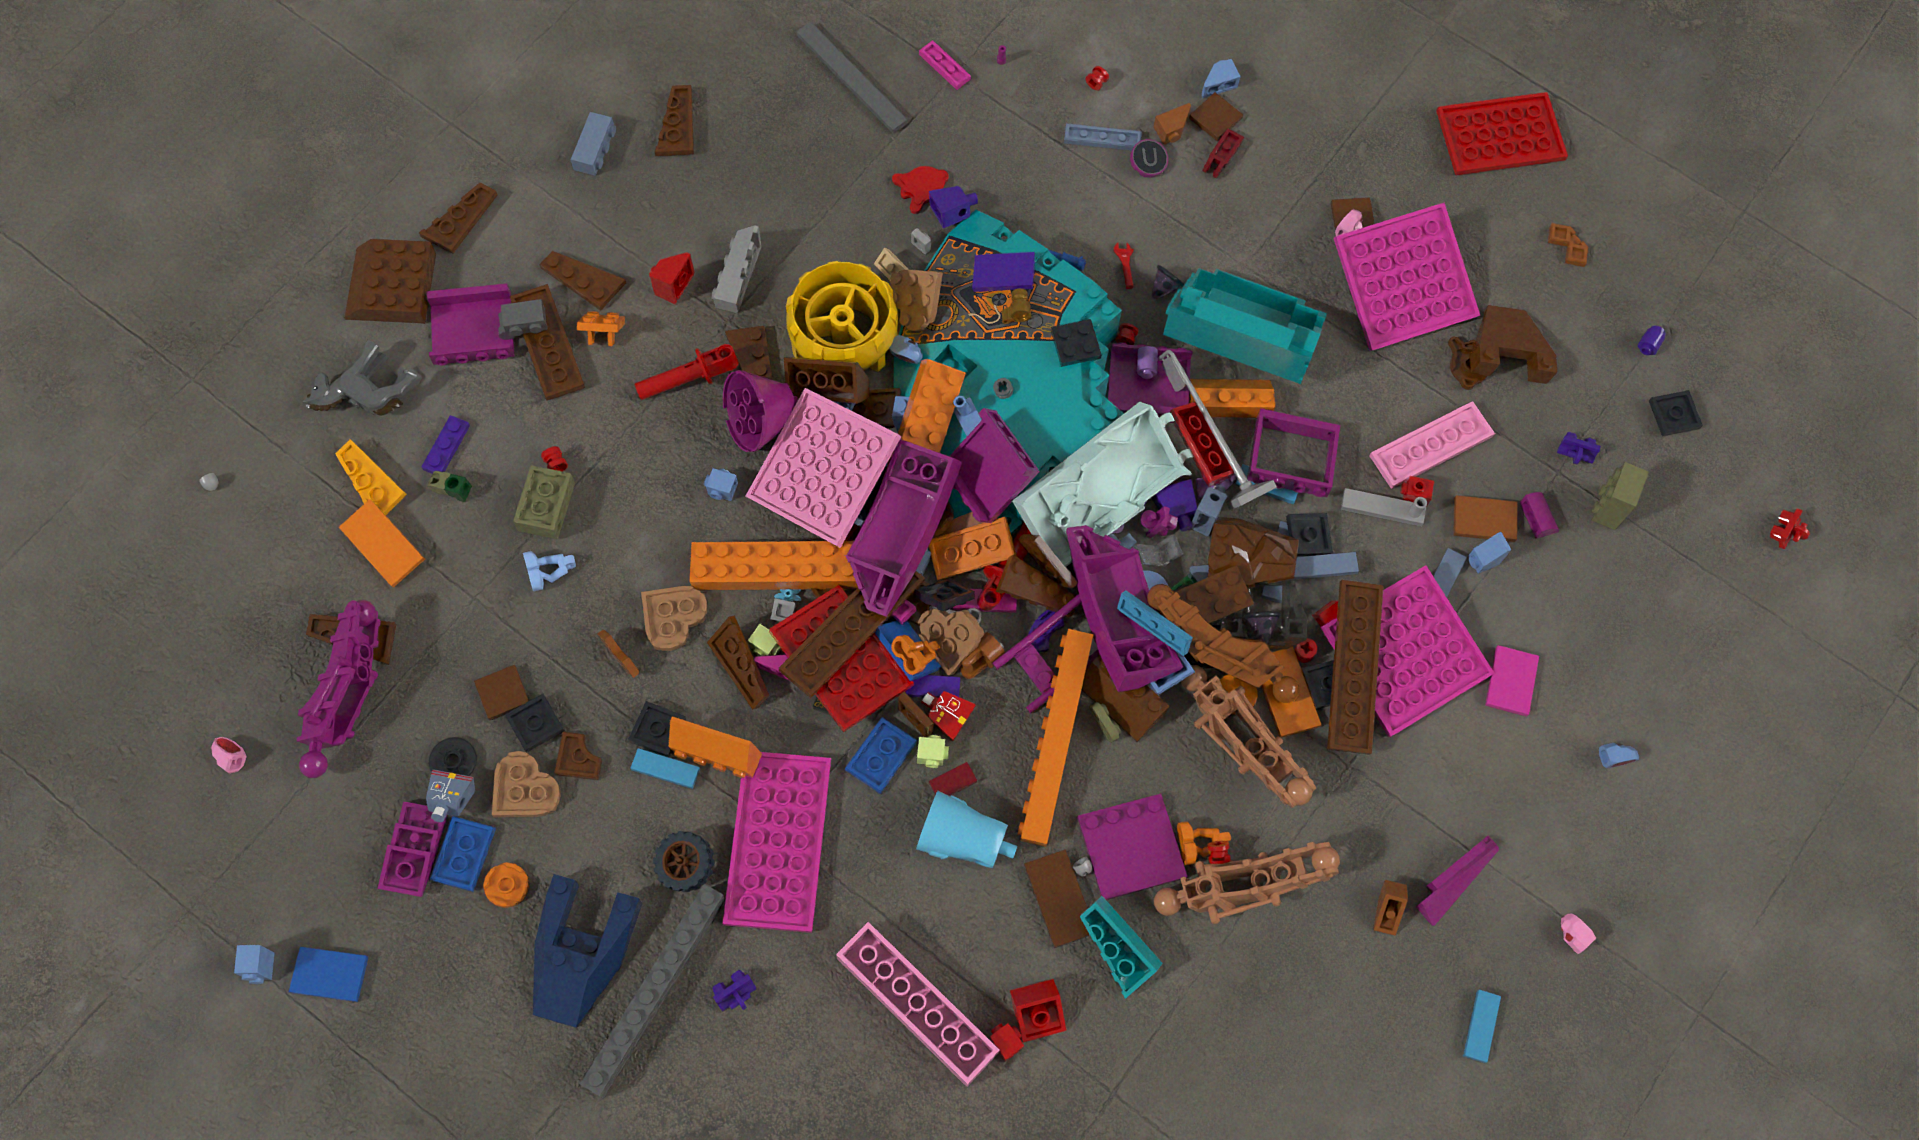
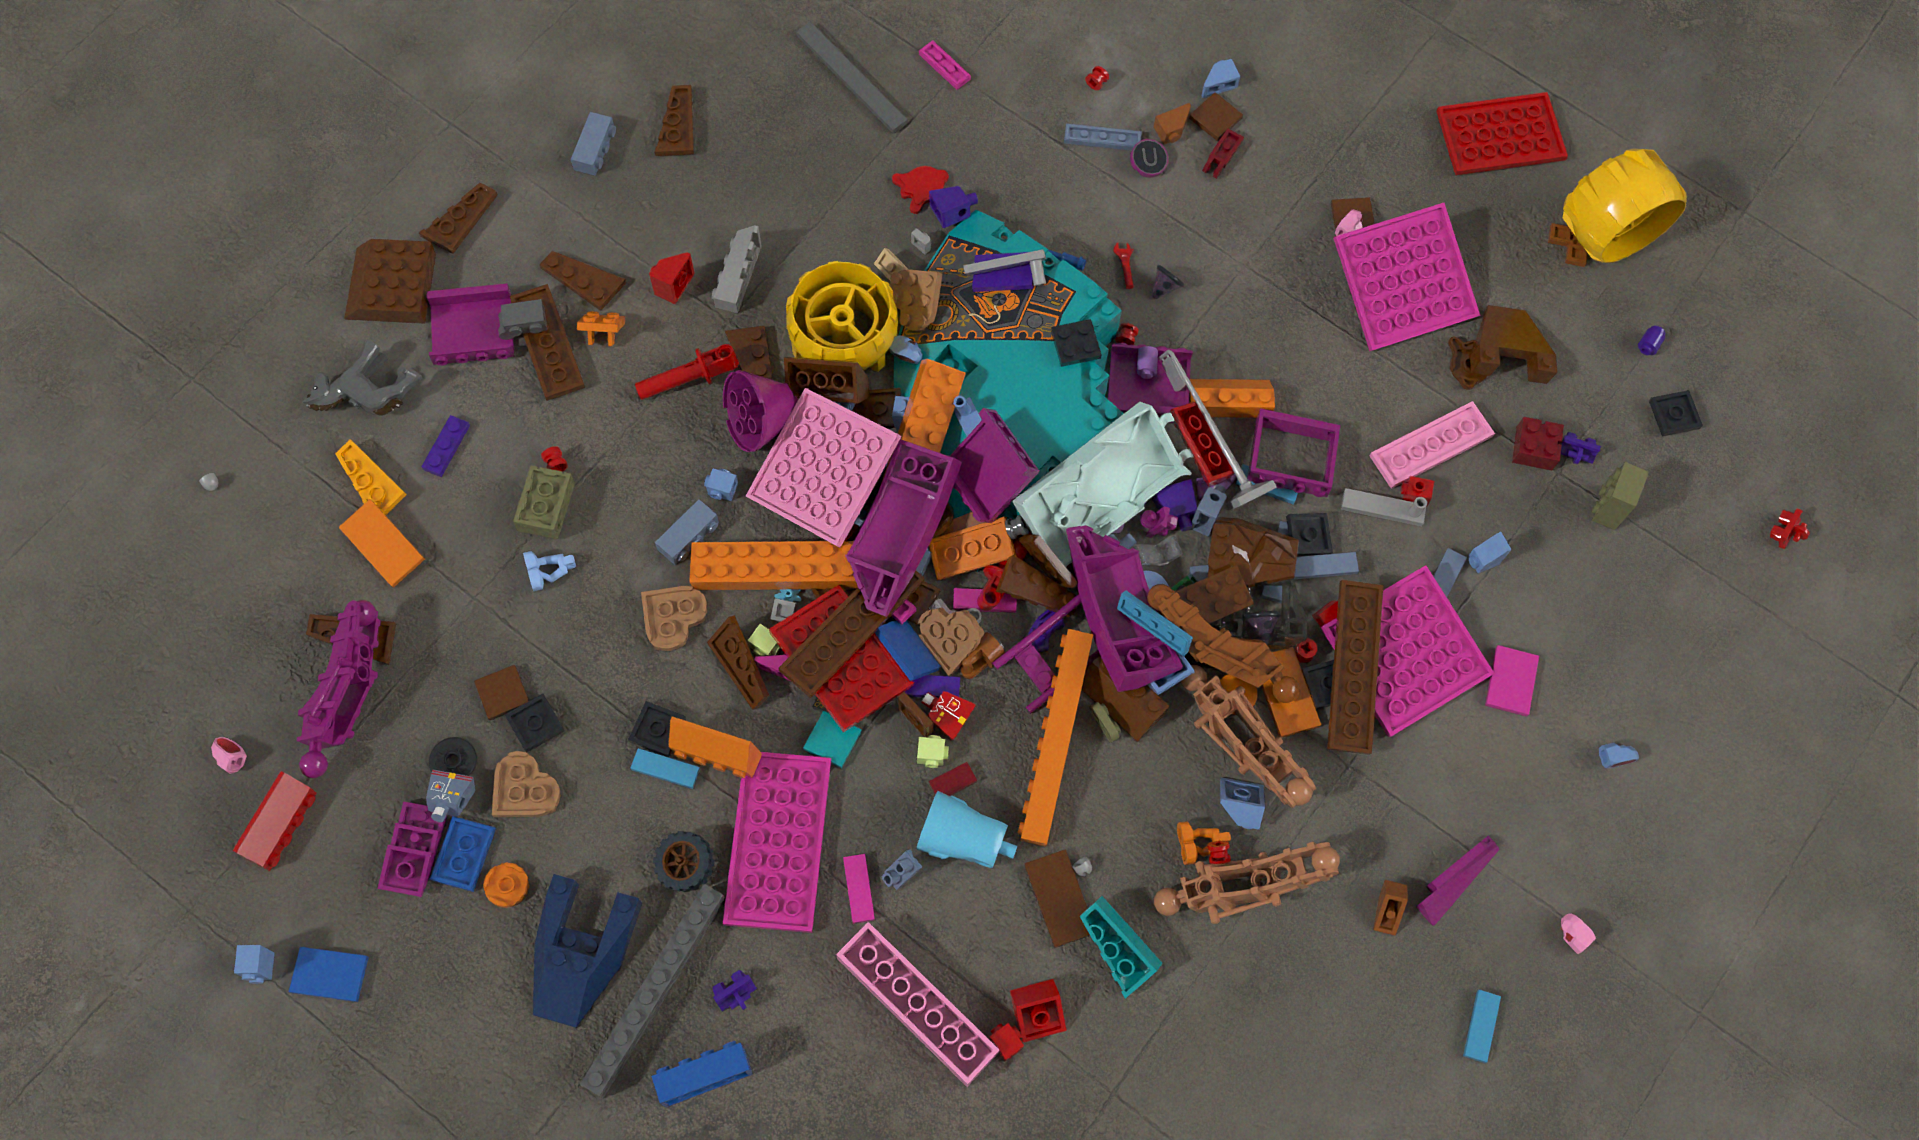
dark green leg [427,471,472,502] -> none
reddish brown tile [554,732,602,781] -> none
dark orange tile [597,630,639,678] -> none
blue tile [845,717,917,794] -> none
orange piece [891,635,940,675] -> none
black plate [915,579,975,611] -> none
dark grey bush [993,378,1013,399] -> none
magenta piece [997,45,1006,65] -> none
pearl gold piece [1002,288,1031,324] -> none
magenta plate [1077,794,1188,900] -> none
teal panel [1163,268,1327,384] -> none
dark orange tile [1453,495,1517,542] -> none
magenta brick [1520,492,1559,539] -> none
none -> slope [233,771,317,871]
none -> blue brick [651,1041,753,1108]
none -> sand blue brick [655,500,719,565]
none -> teal tile [803,711,862,769]
none -> dark pink tile [843,854,875,924]
none -> sand blue hips [882,849,922,890]
none -> light grey piece [963,250,1046,286]
none -> dark grey wheel [1005,515,1030,539]
none -> medium blue slope [1220,777,1265,829]
none -> dark red piece [1512,417,1564,471]
none -> yellow wheel [1562,148,1687,263]

